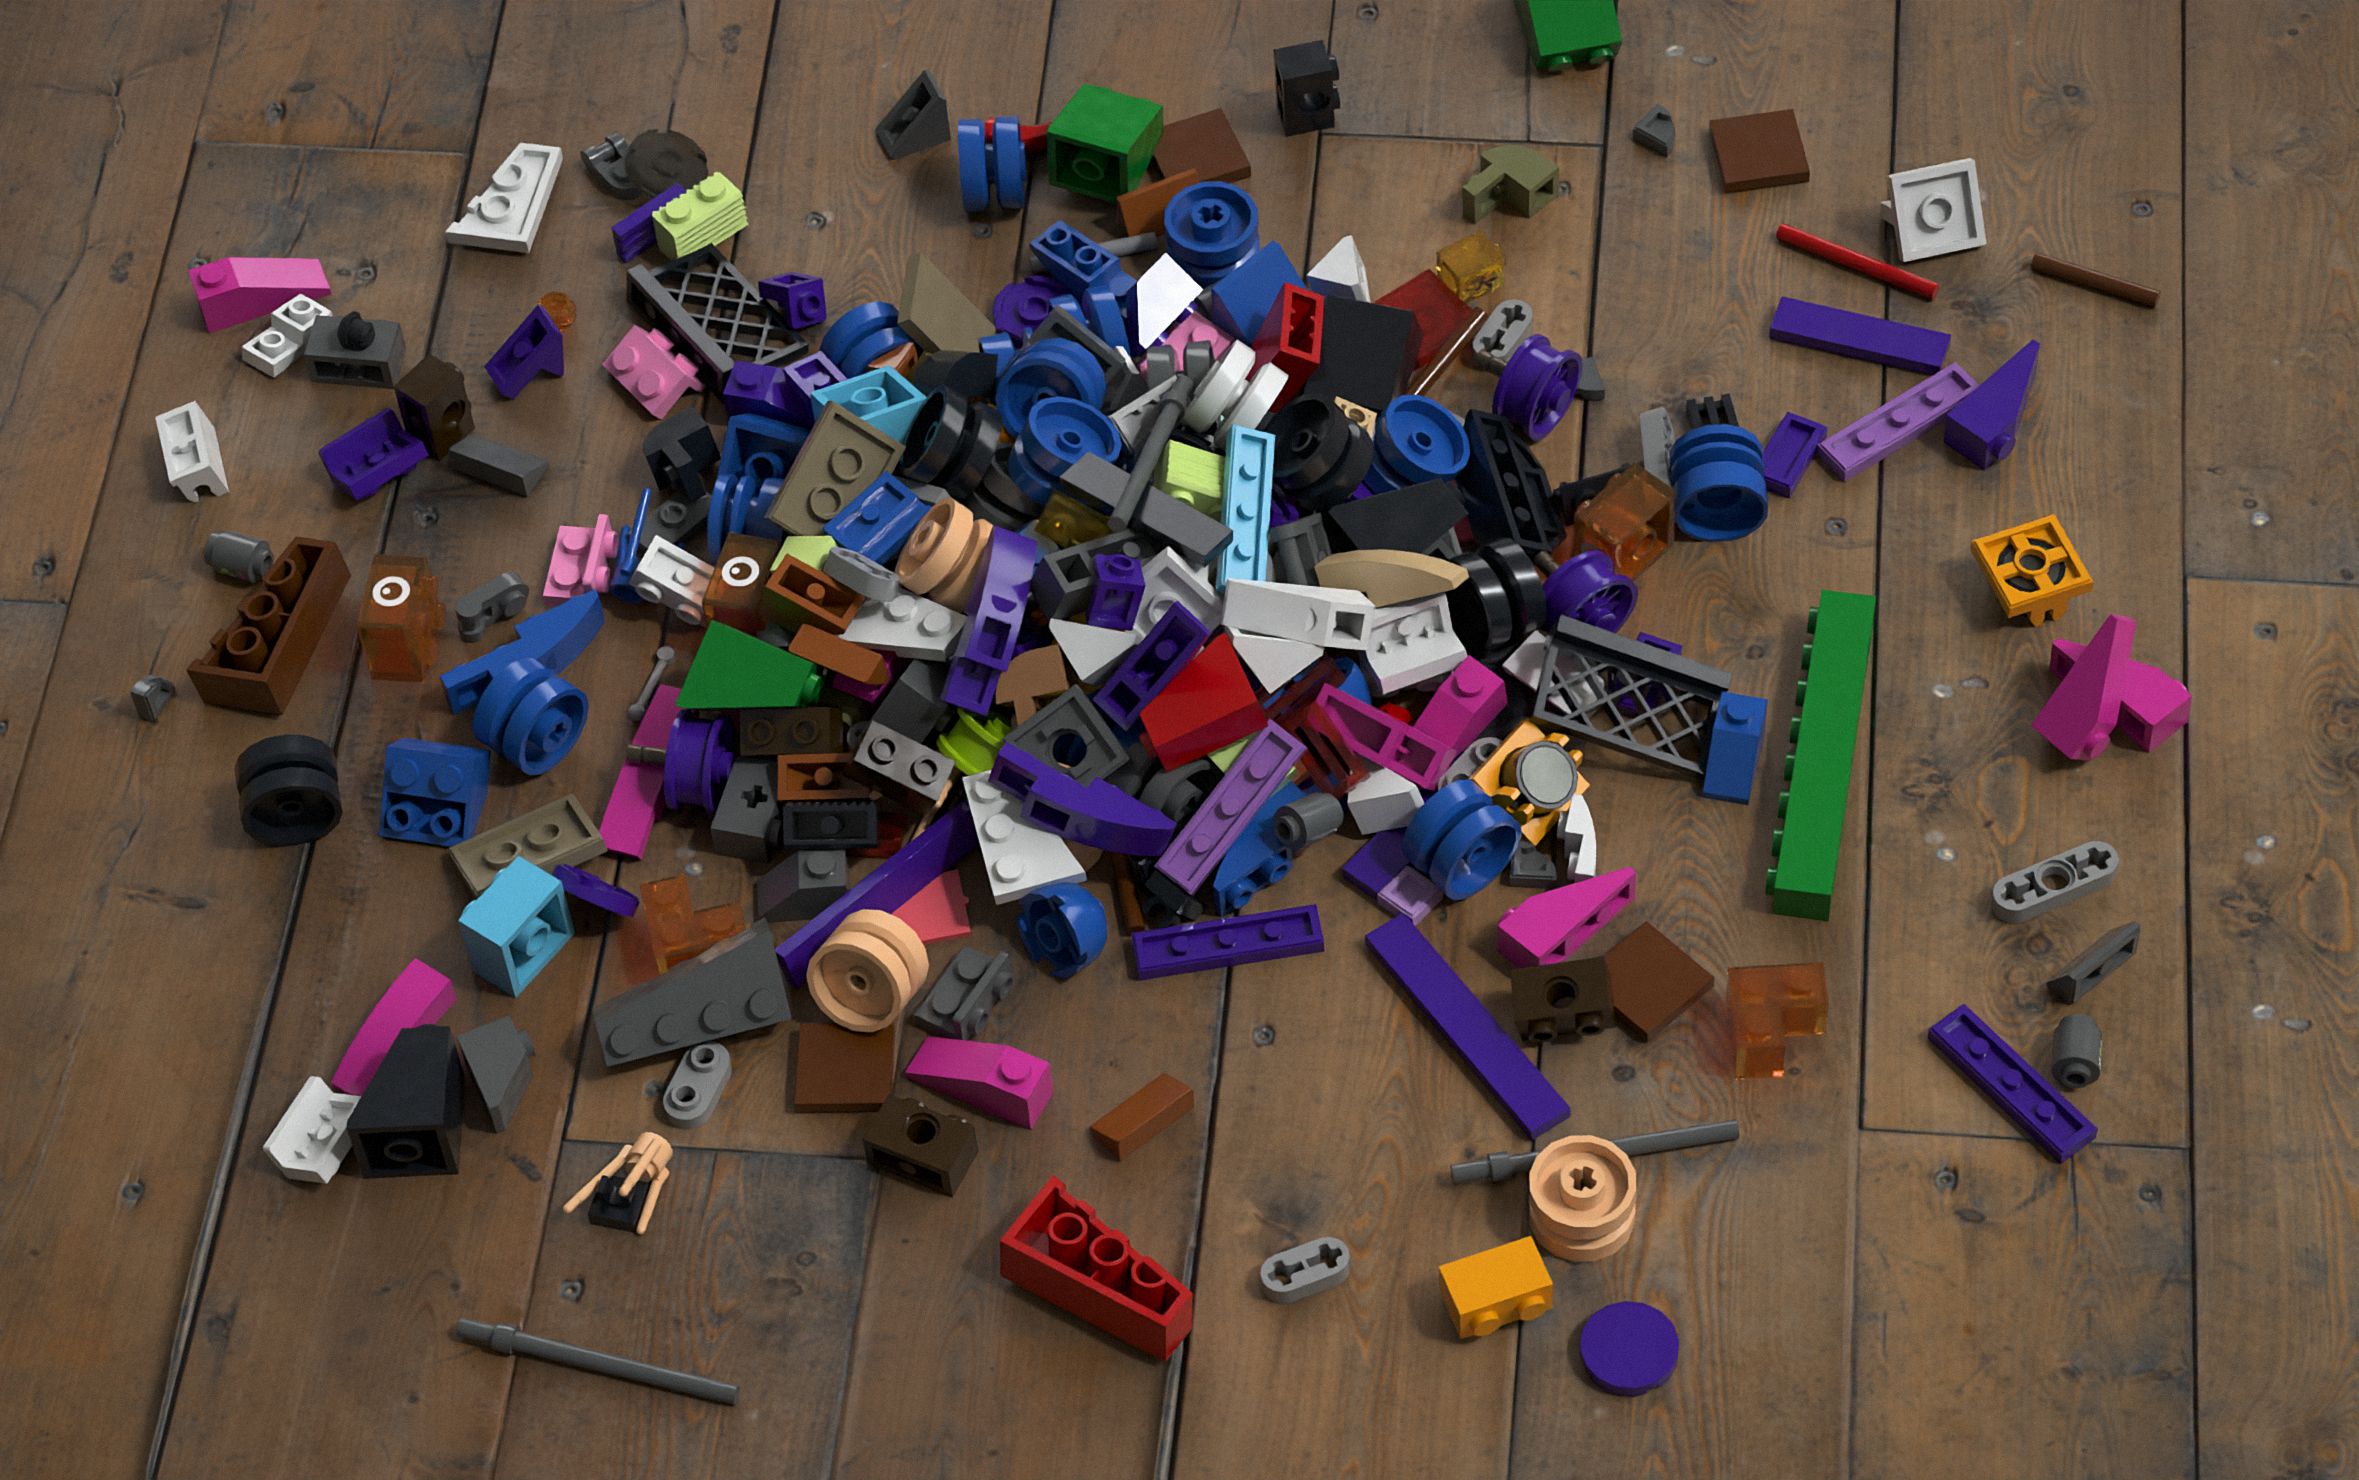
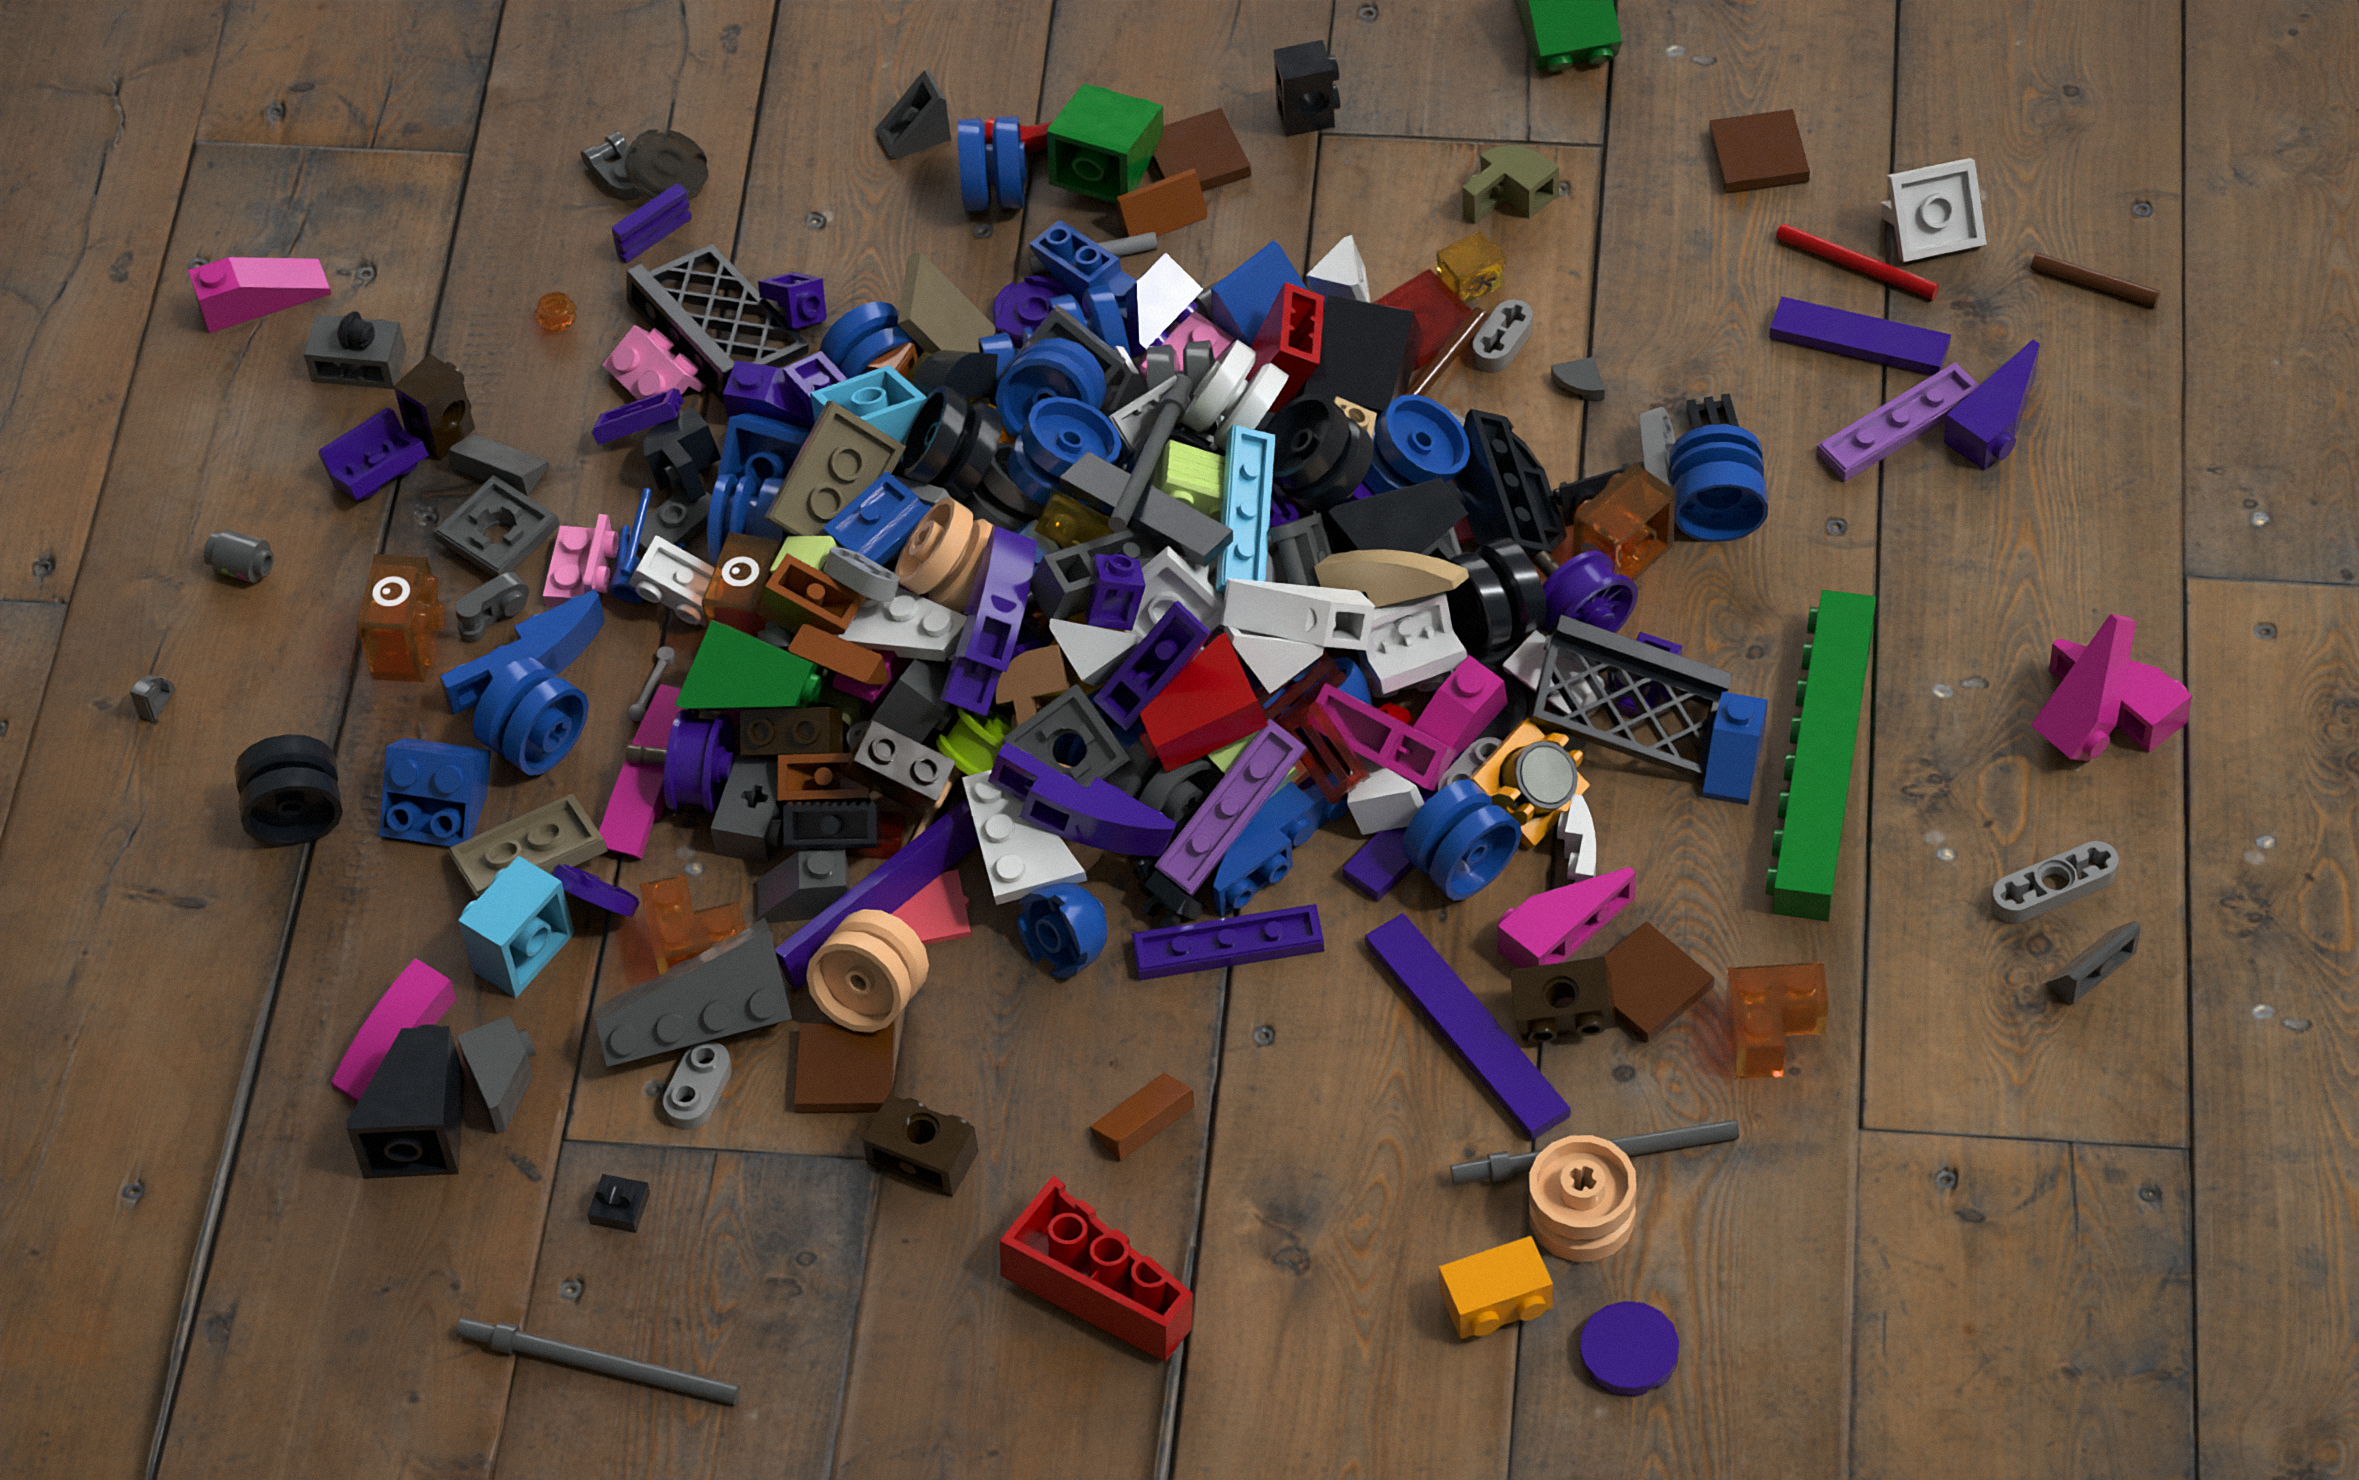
white hinge [155,401,229,502] -> none
reddish brown wedge [186,537,351,715] -> none
white slope [242,293,332,378] -> none
white bracket [263,1076,362,1184] -> none
white wing [445,143,563,253] -> none
dark purple slope [484,305,564,399] -> none
light nougat plant [563,1132,673,1235] -> none
yellowish green brick [652,172,748,261] -> none
dark pink slope [905,1036,1053,1130] -> none
dark grey bracket [915,946,1015,1041] -> none
reddish brown bar [1111,852,1145,936] -> none
blue wheel [1164,182,1260,289] -> none
light grey beam [1260,1237,1351,1304] -> none
dark grey brick [1274,792,1343,850] -> none
lavender tile [1377,865,1443,926] -> none
dark purple wheel [1474,334,1583,441] -> none
dark grey tile [1510,840,1557,889] -> none
dark grey tile [1633,104,1675,157] -> none
dark purple tile [1762,411,1828,499] -> none
dark purple tile [1928,1003,2098,1164] -> none
light orange piece [1970,514,2093,627] -> none
dark grey brick [2051,1014,2102,1088] -> none
none -> dark grey piece [434,475,560,578]
none -> dark purple tile [592,388,684,445]

